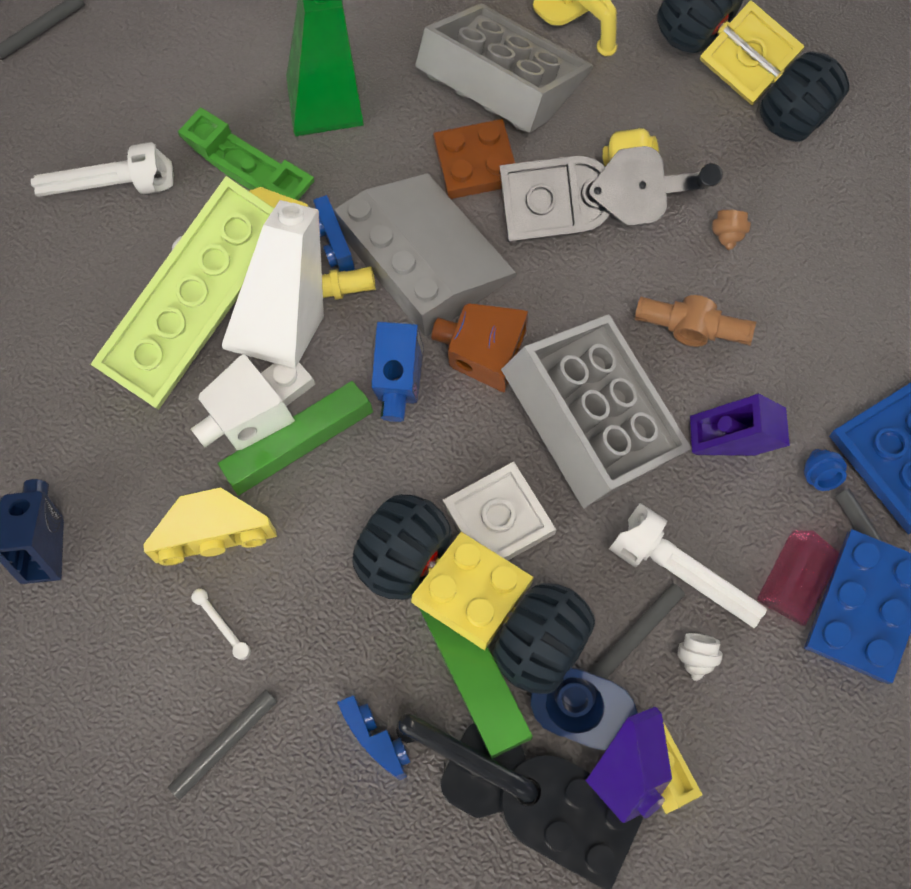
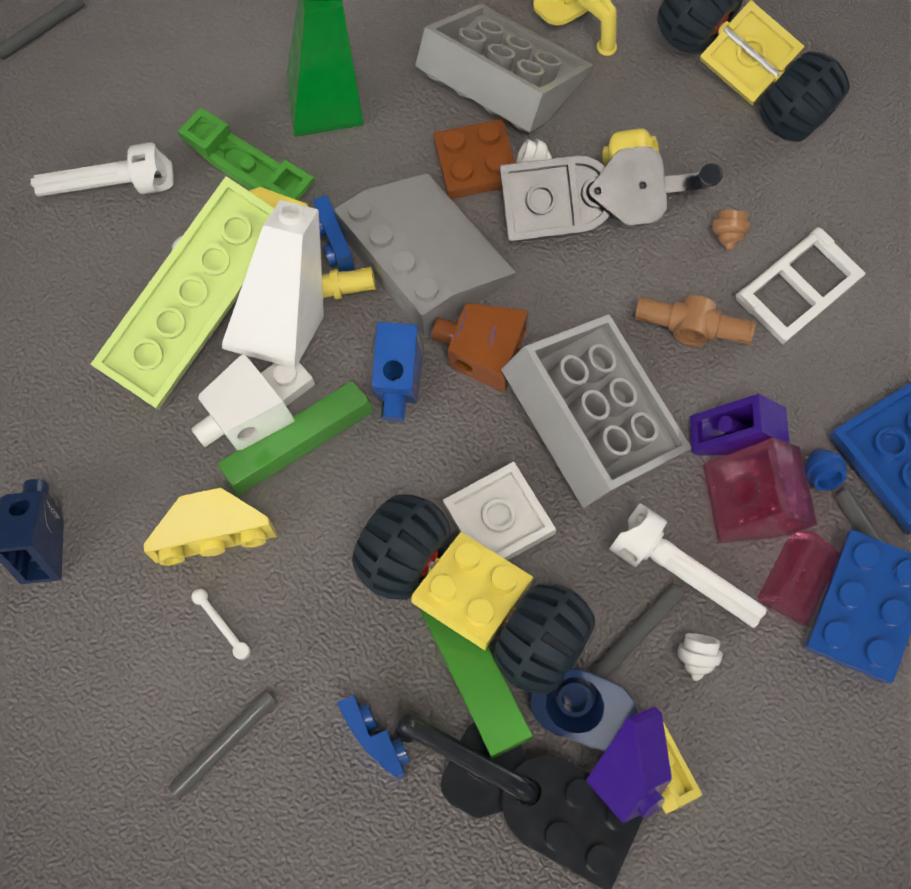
none -> white plate [516,139,552,163]
none -> clear pink slope [703,438,818,543]
none -> white window [735,227,866,345]

